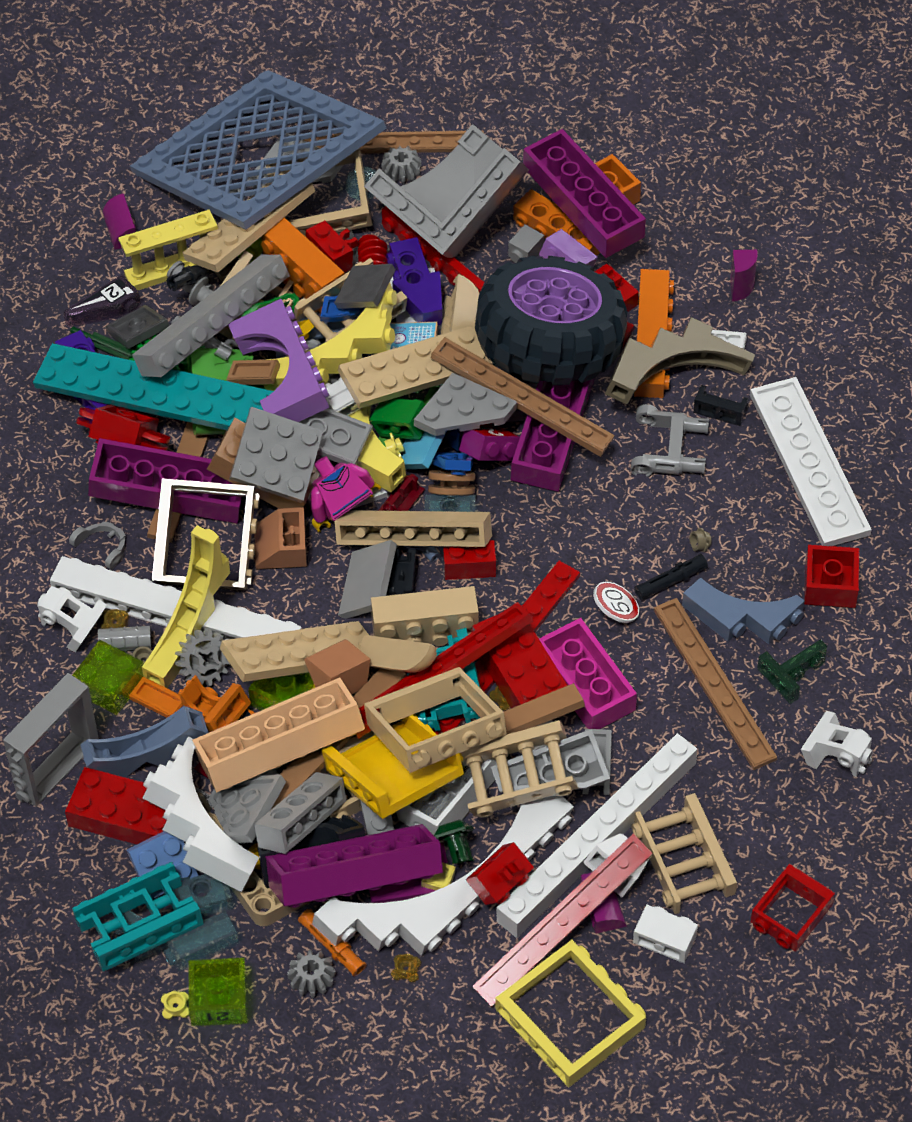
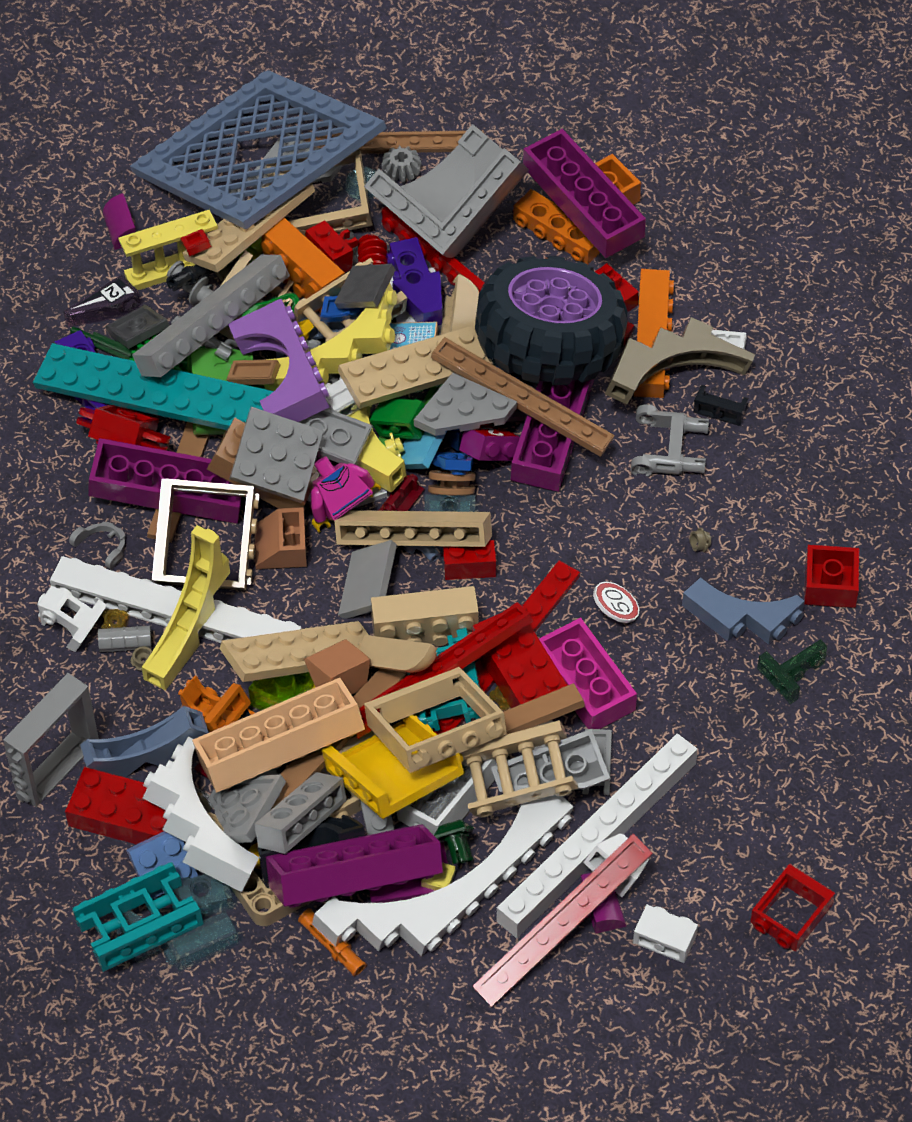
clear neon green brick [72,639,144,715] -> none
orange tile [129,676,183,718] -> none
light yellow plate [161,991,190,1020] -> none
light grey gear [175,629,230,686] -> none
clear neon green brick [189,958,247,1026] -> none
light grey gear [288,949,335,998] -> none
black hinge [387,548,417,596] -> none
clear yellow plate [391,954,421,982] -> none
red brick [465,842,534,905] -> none
light yellow window [495,940,646,1088] -> none
light grey brick [508,225,544,263] -> none
medium lavender brick [539,229,598,267] -> none
tan fence [631,793,737,914] -> none
black pin [634,553,708,601] -> none
medium nougat tile [654,598,777,770] -> none
magenta brick [730,250,758,302] -> none
white plate [750,377,872,546] -> none
white tile [801,711,873,777] -> none
none -> red tile [180,229,211,256]

